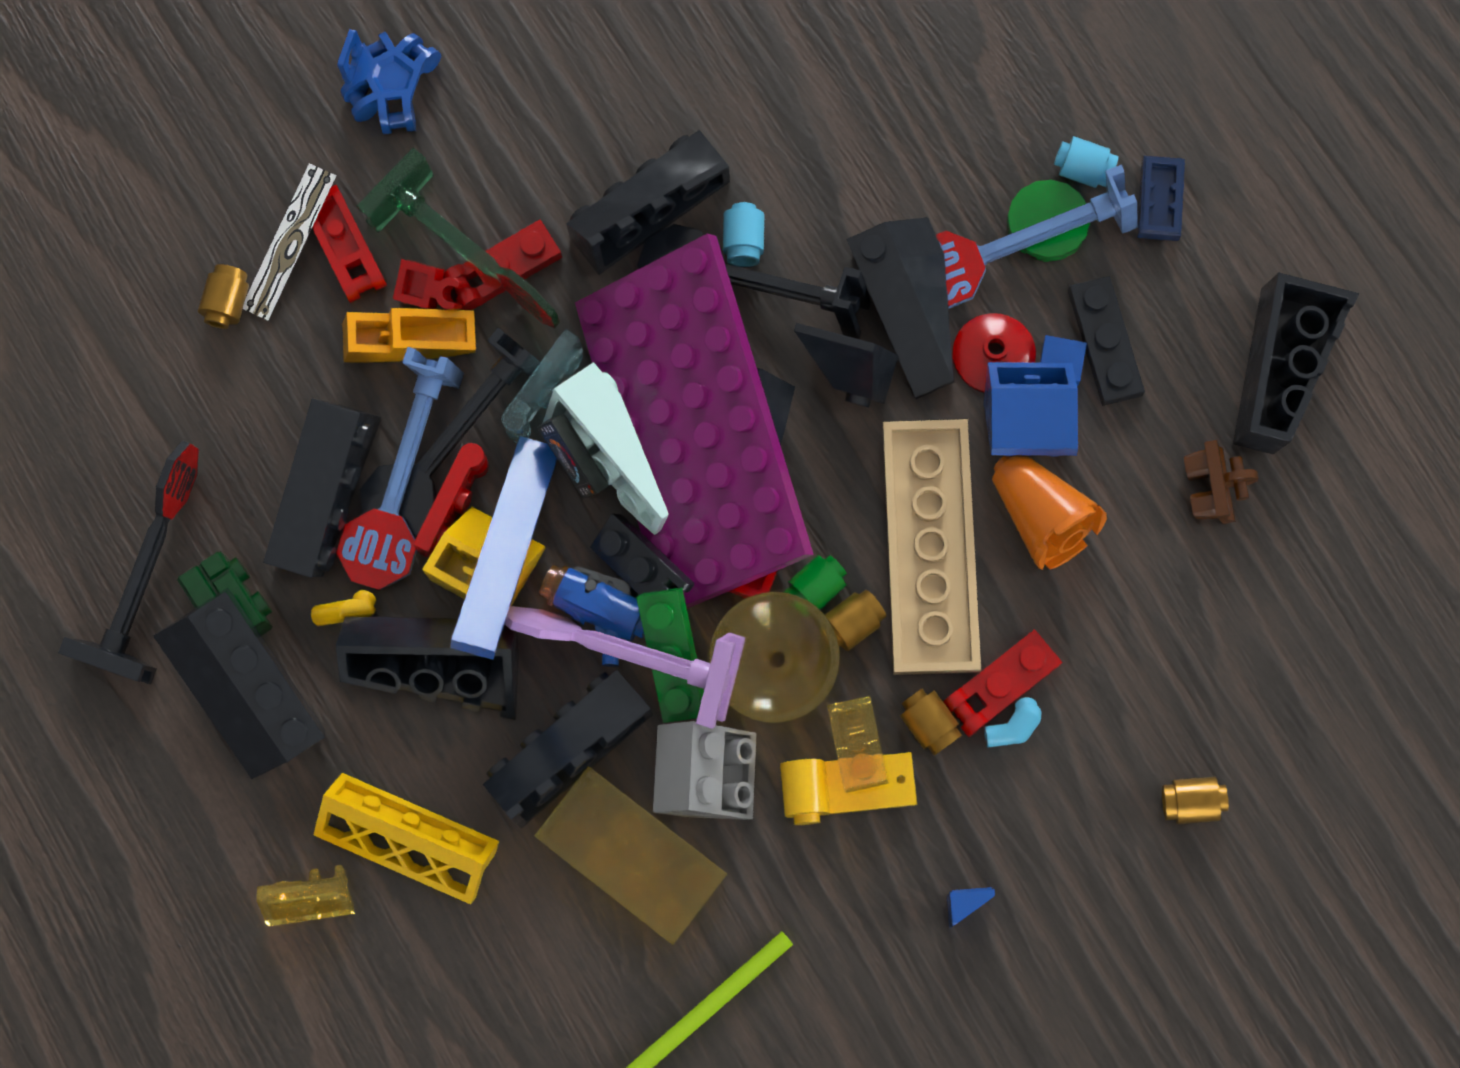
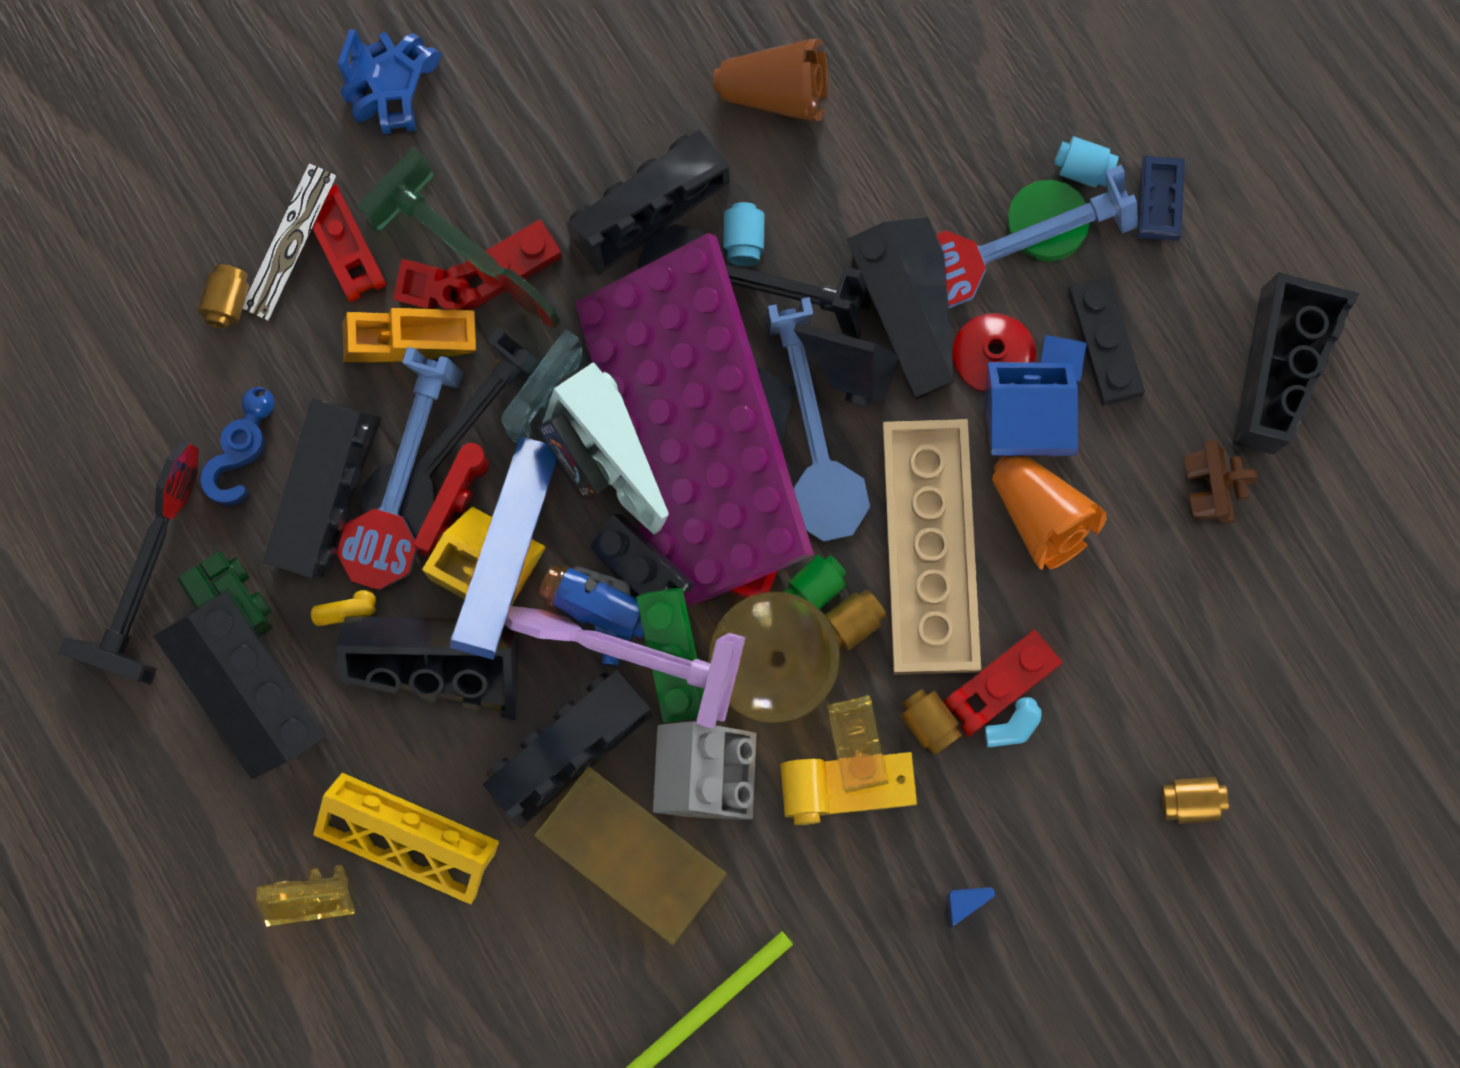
none -> blue piece [200,387,275,506]
none -> dark orange cone [713,38,828,122]
none -> medium blue piece [765,297,870,542]

